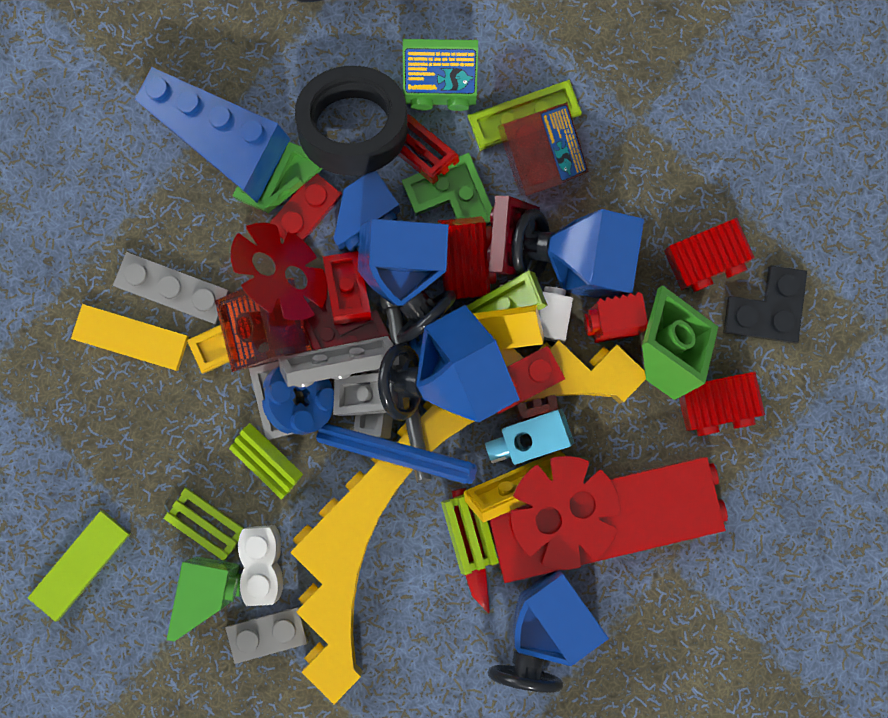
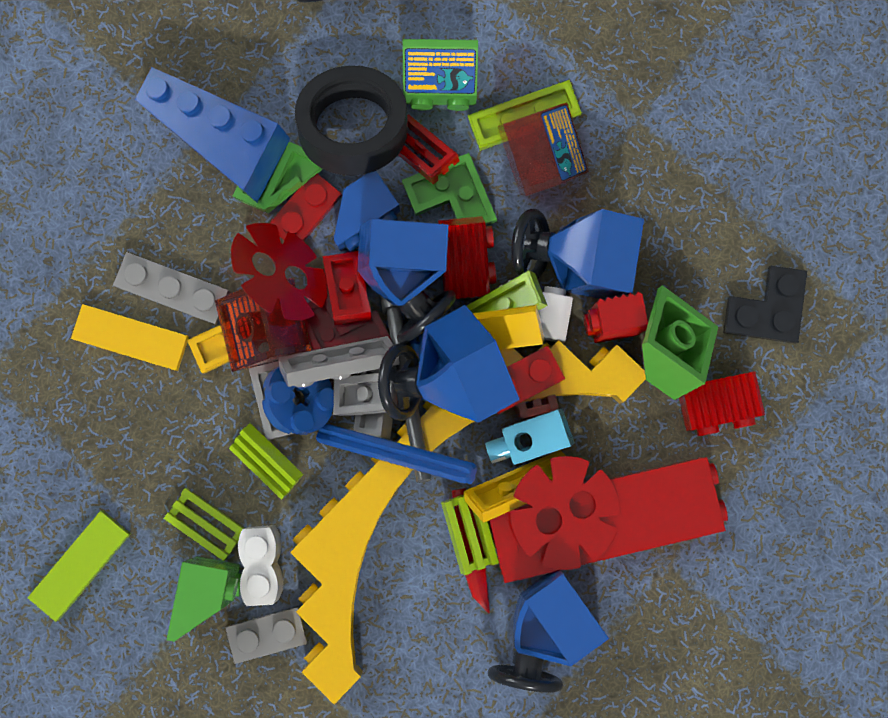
dark red plate [487,196,540,276] -> none
red brick [664,218,755,293] -> none

